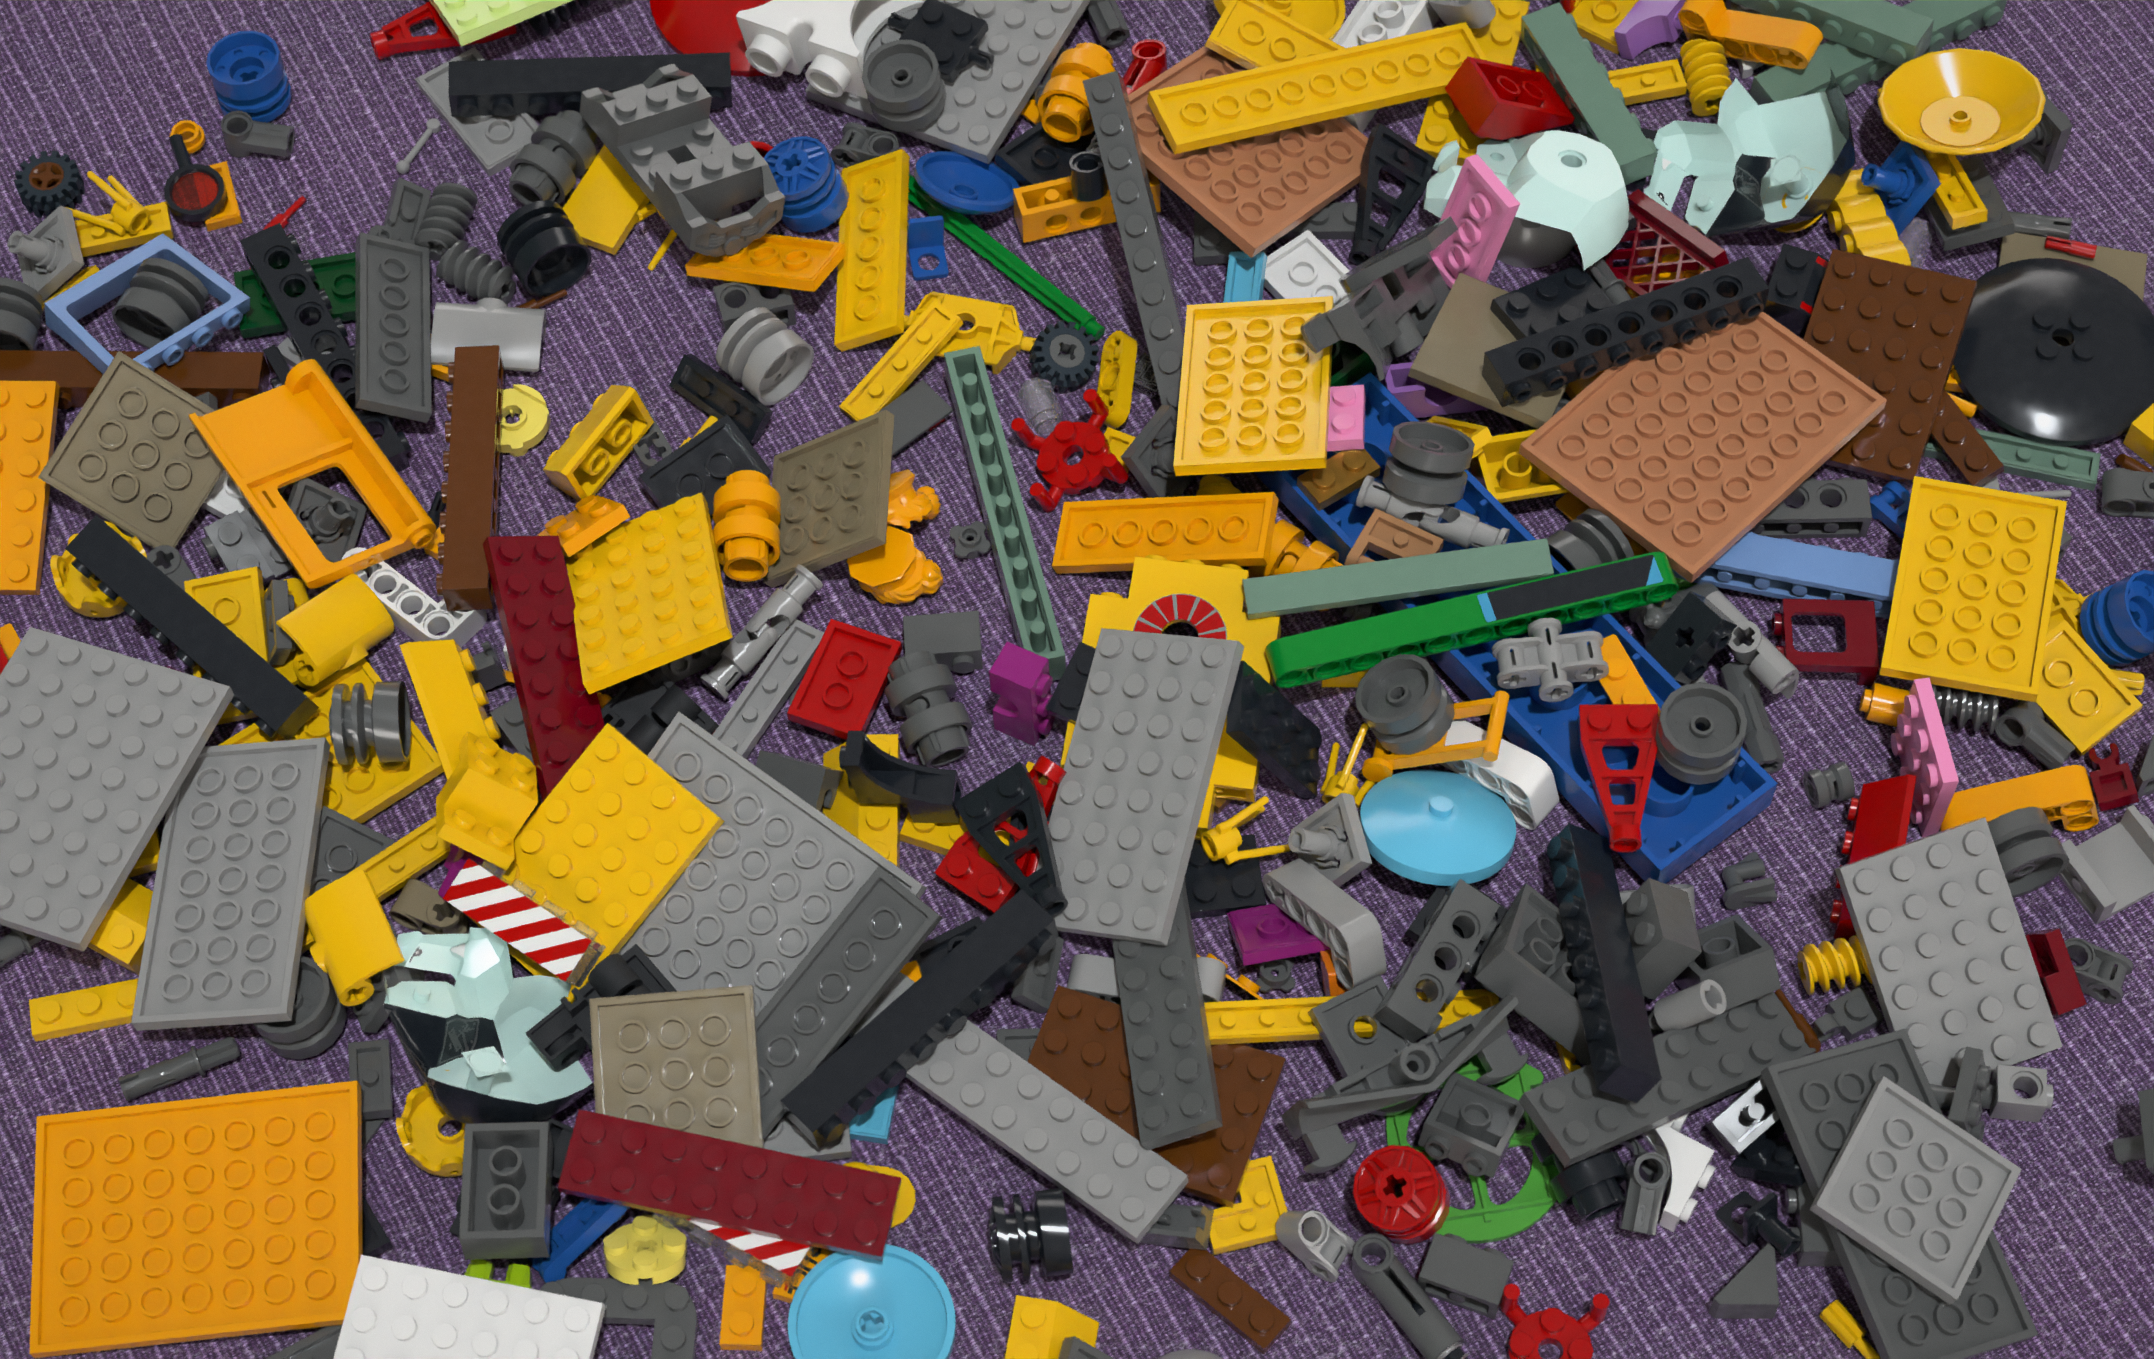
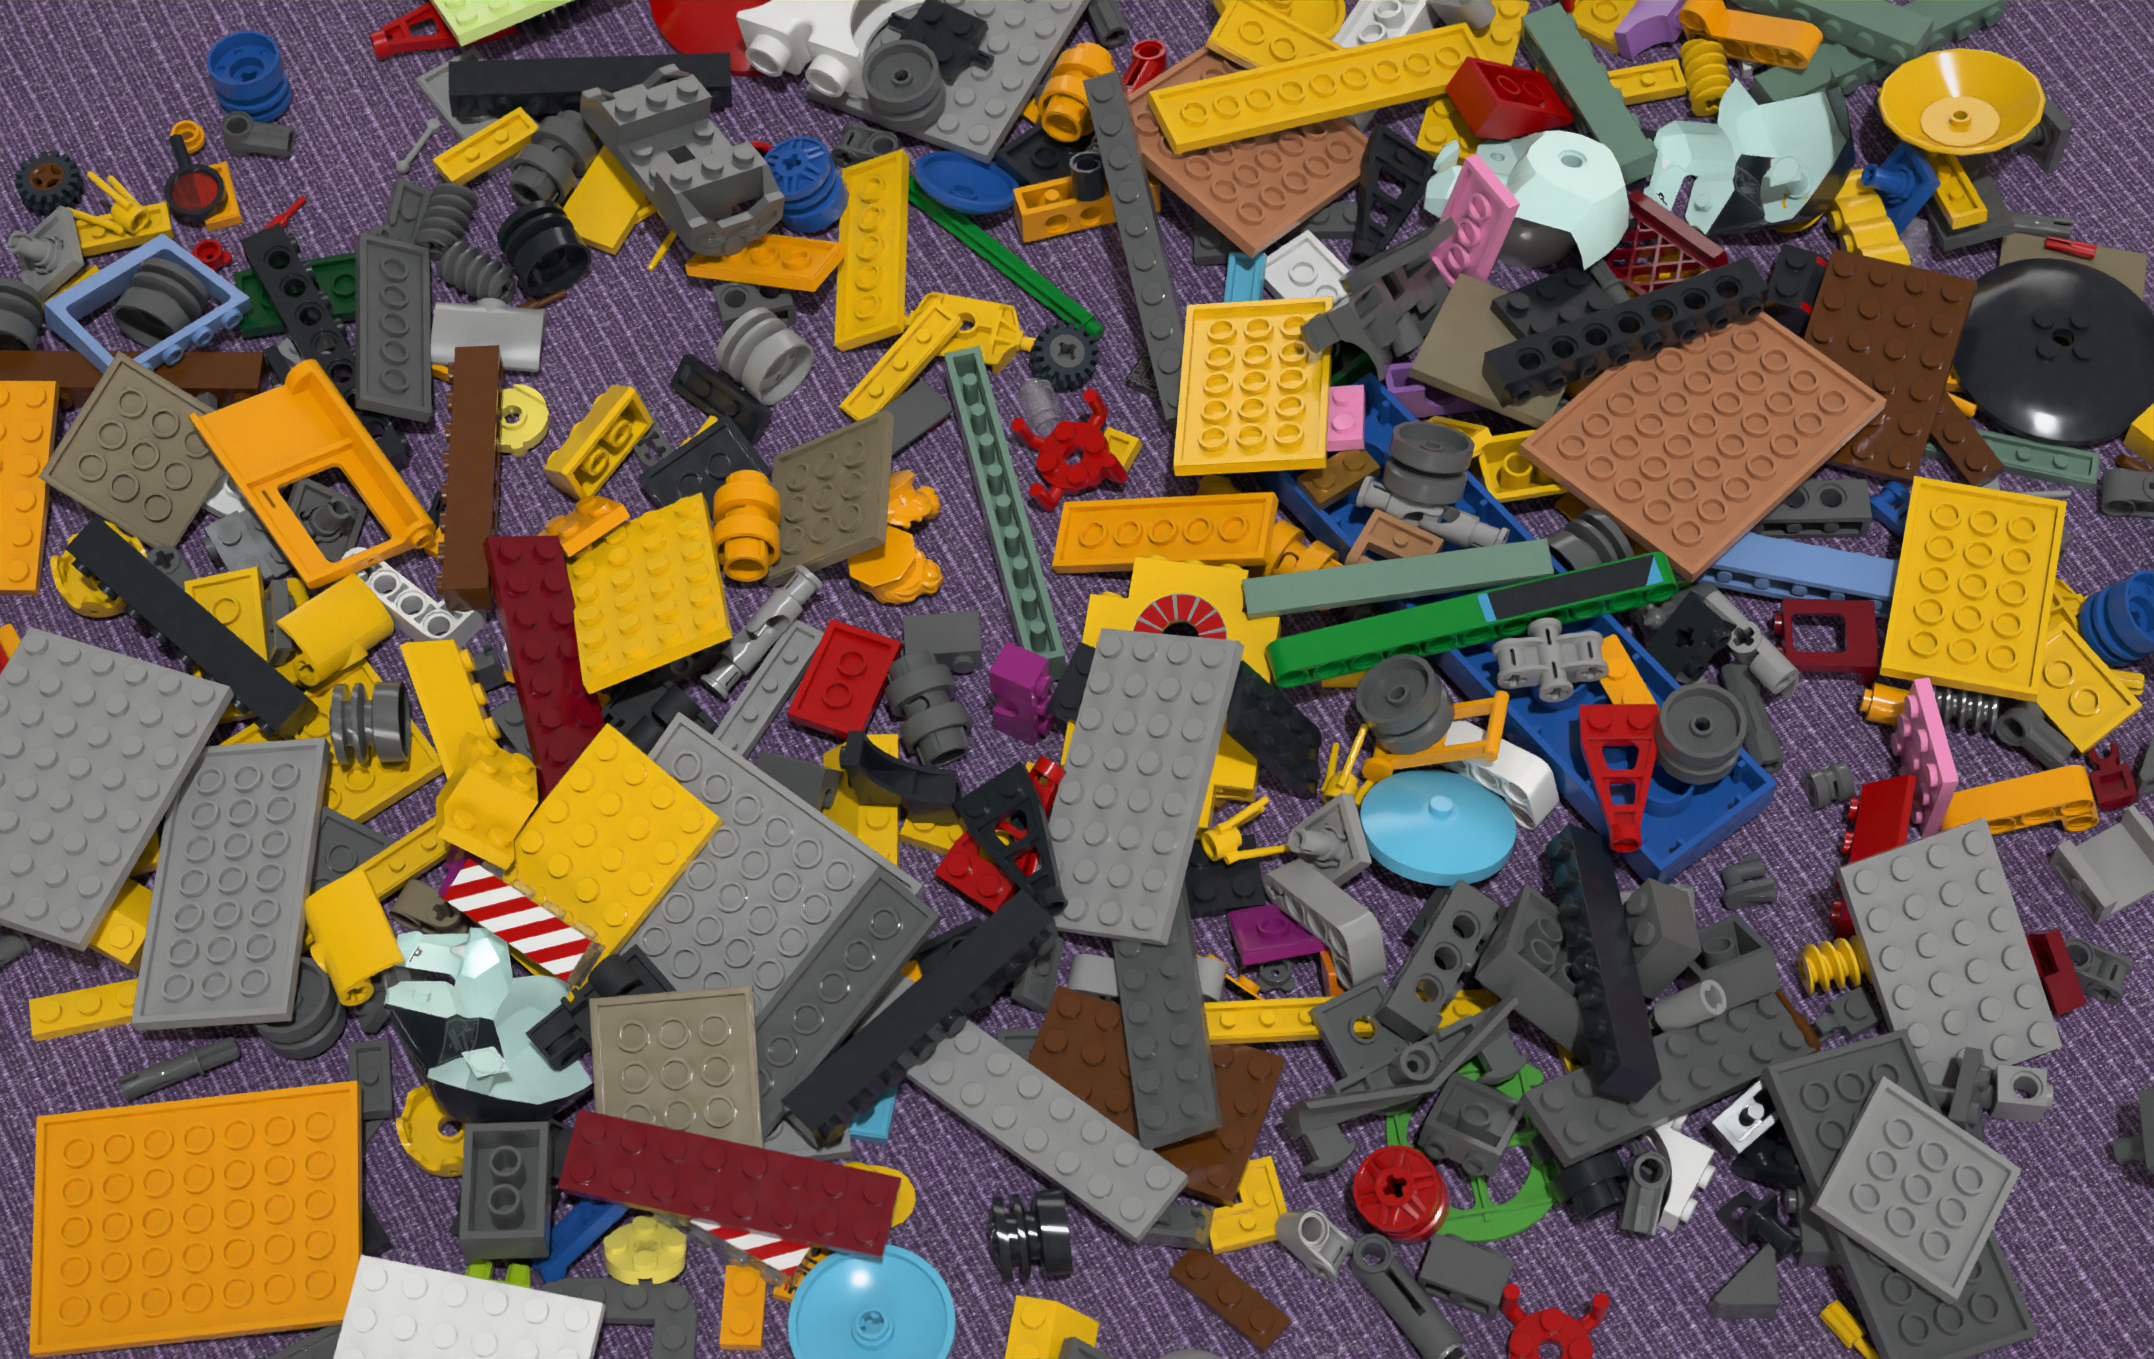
blue bracket [908,216,949,281] -> none
dark grey plate [950,521,991,559] -> none
yellow beam [1097,331,1138,429] -> none
dark grey plate [1121,405,1196,498] -> none
dark grey wheel [1988,807,2070,898] -> none
none -> red plate [190,239,232,272]
none -> yellow plate [432,107,538,185]

